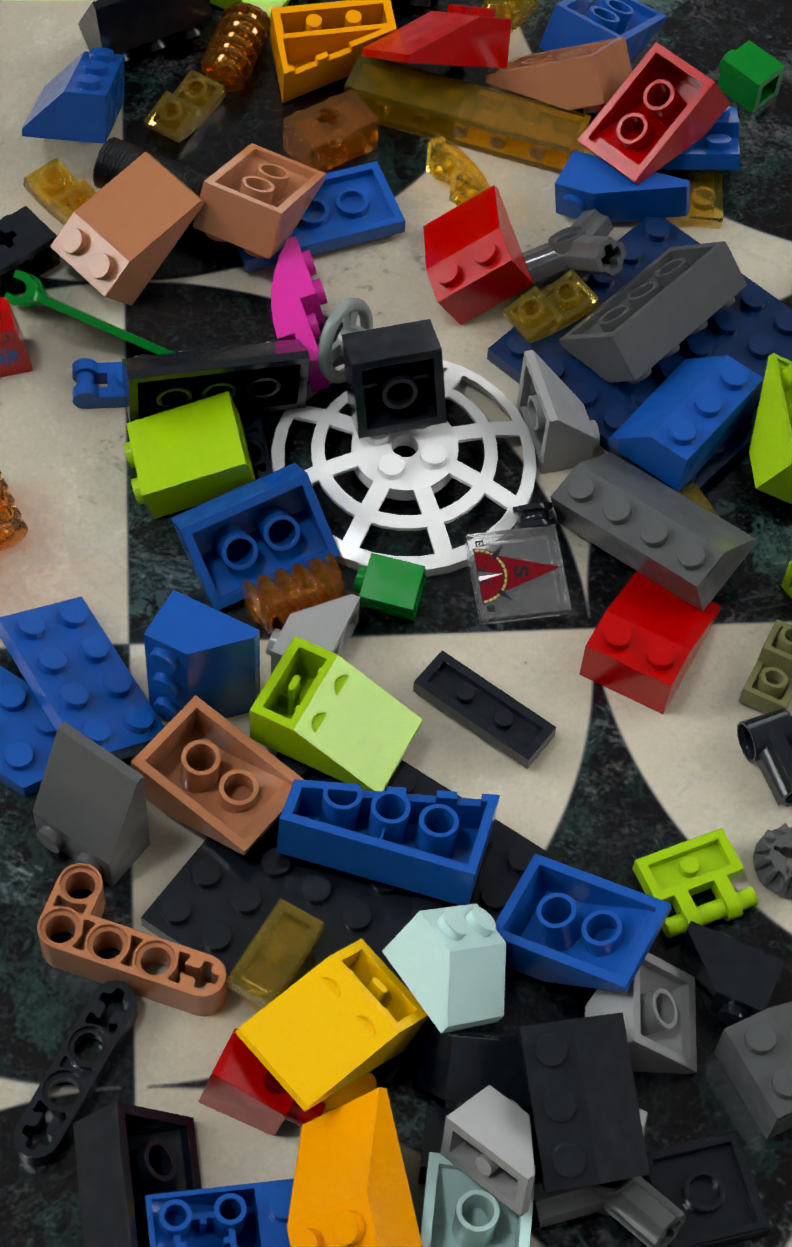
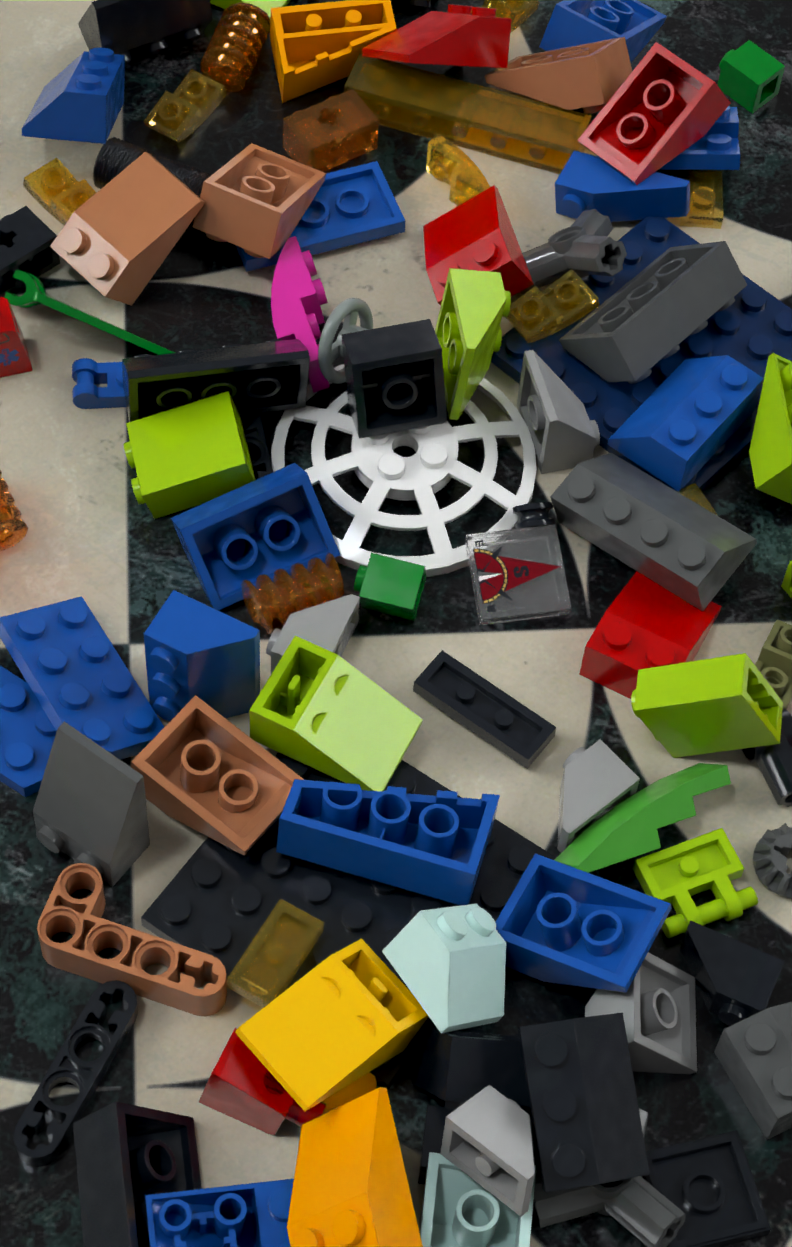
none -> lime slope [435,268,511,420]
none -> bright green slope [554,763,731,873]
none -> light grey slope [557,739,640,853]
none -> lime brick [631,653,783,758]

